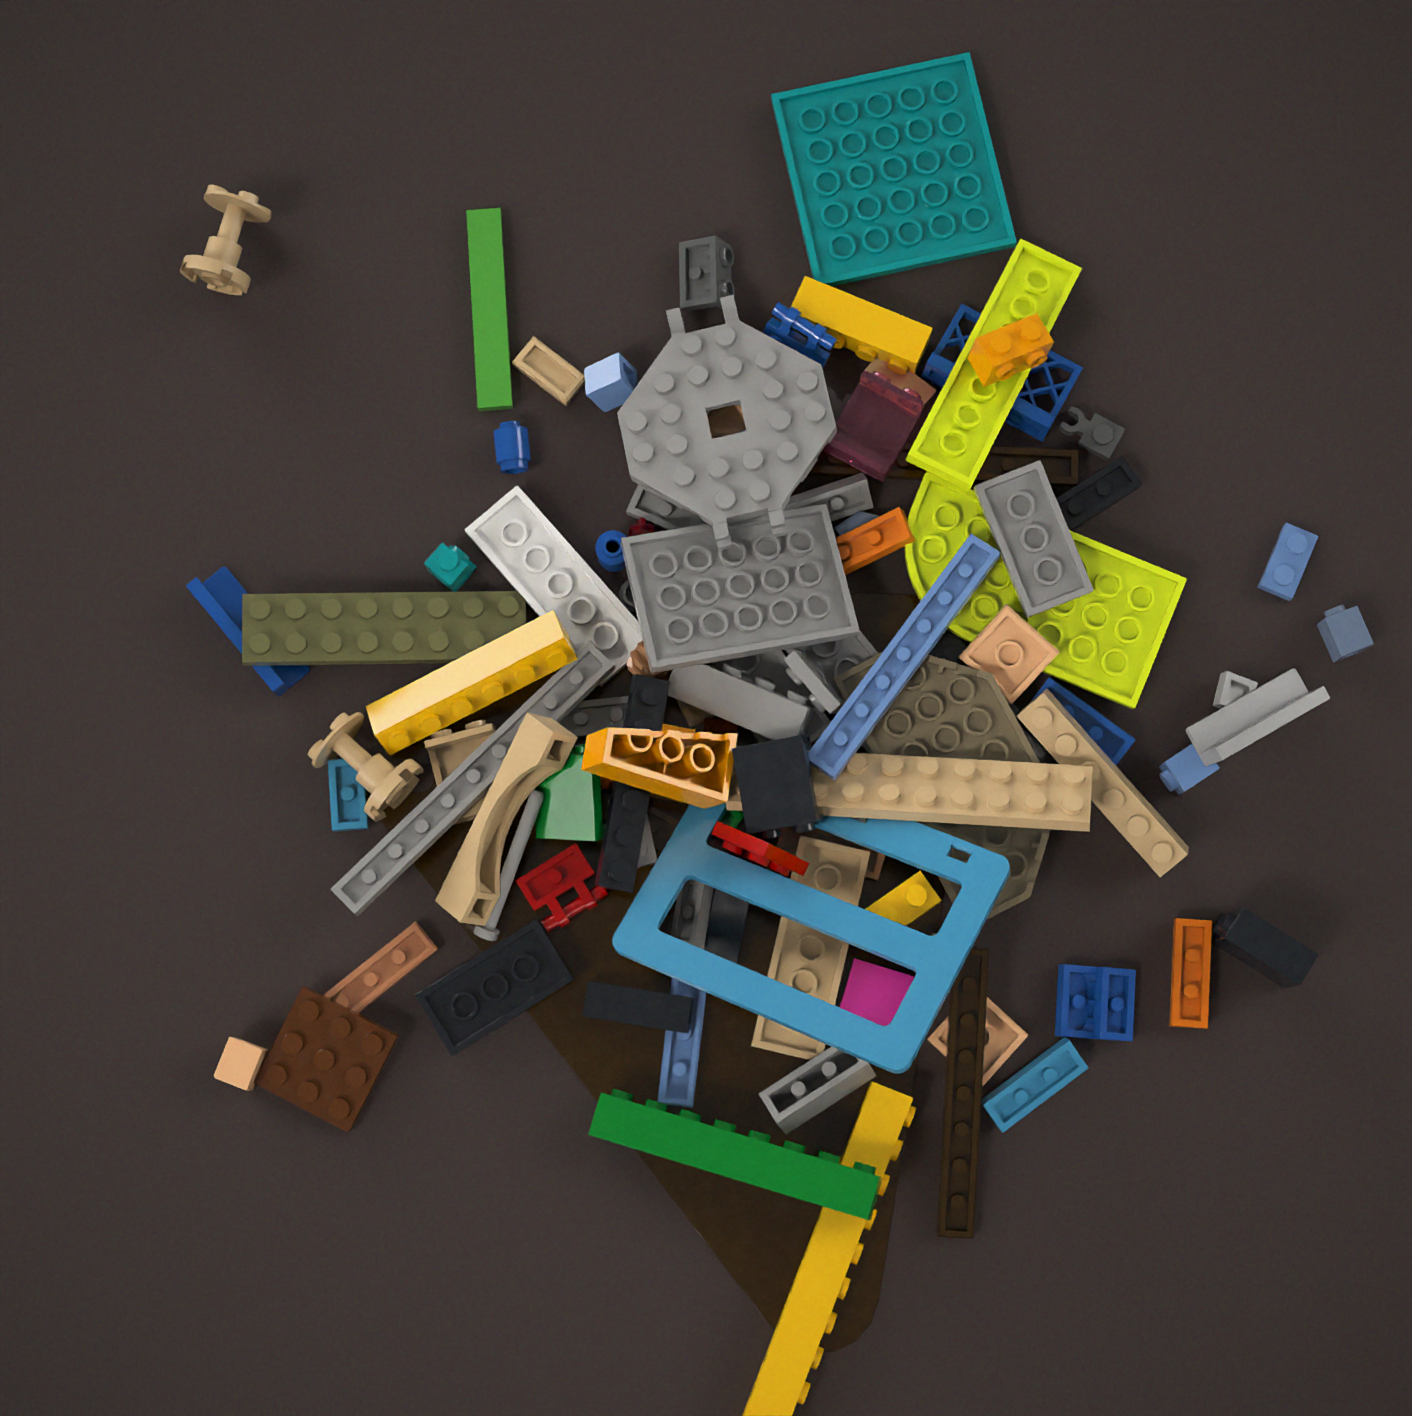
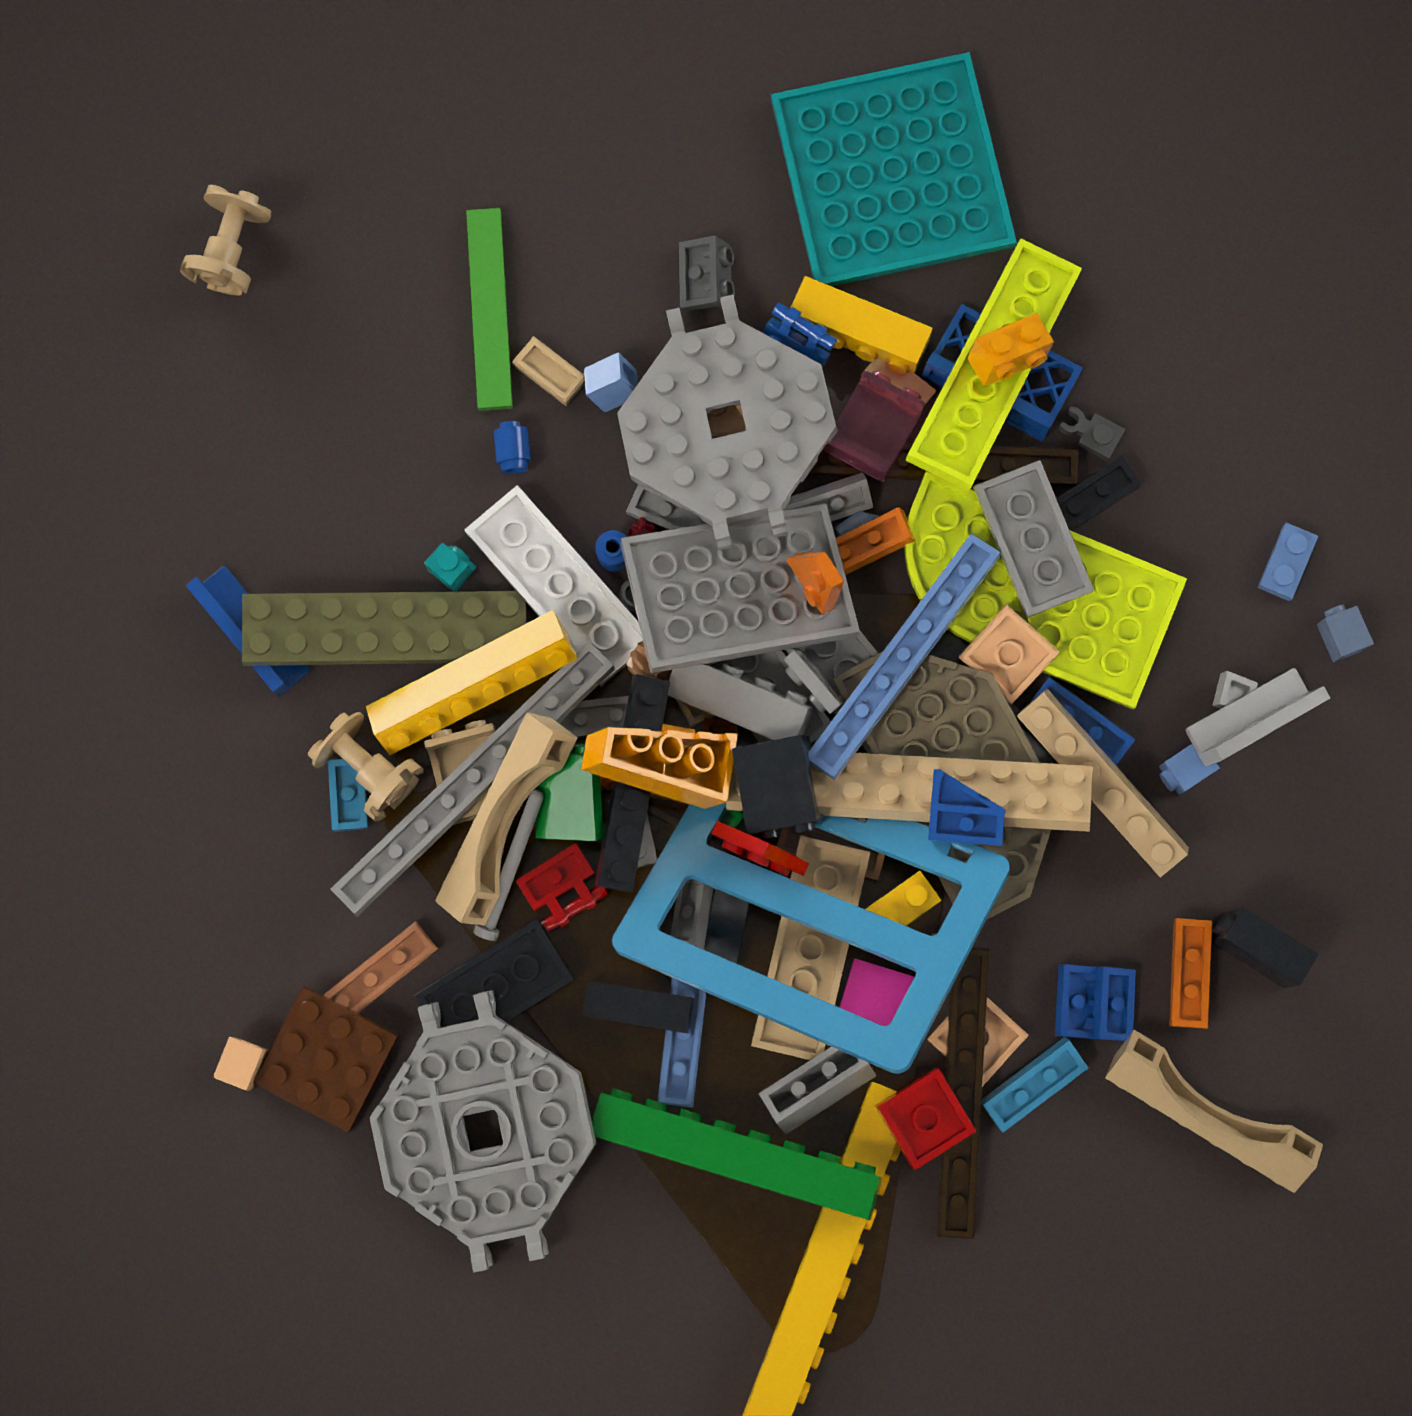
none -> light grey plate [370,990,596,1273]
none -> orange wing [786,552,844,615]
none -> red plate [875,1068,976,1170]
none -> blue wing [928,769,1005,846]
none -> tan arch [1105,1030,1323,1193]

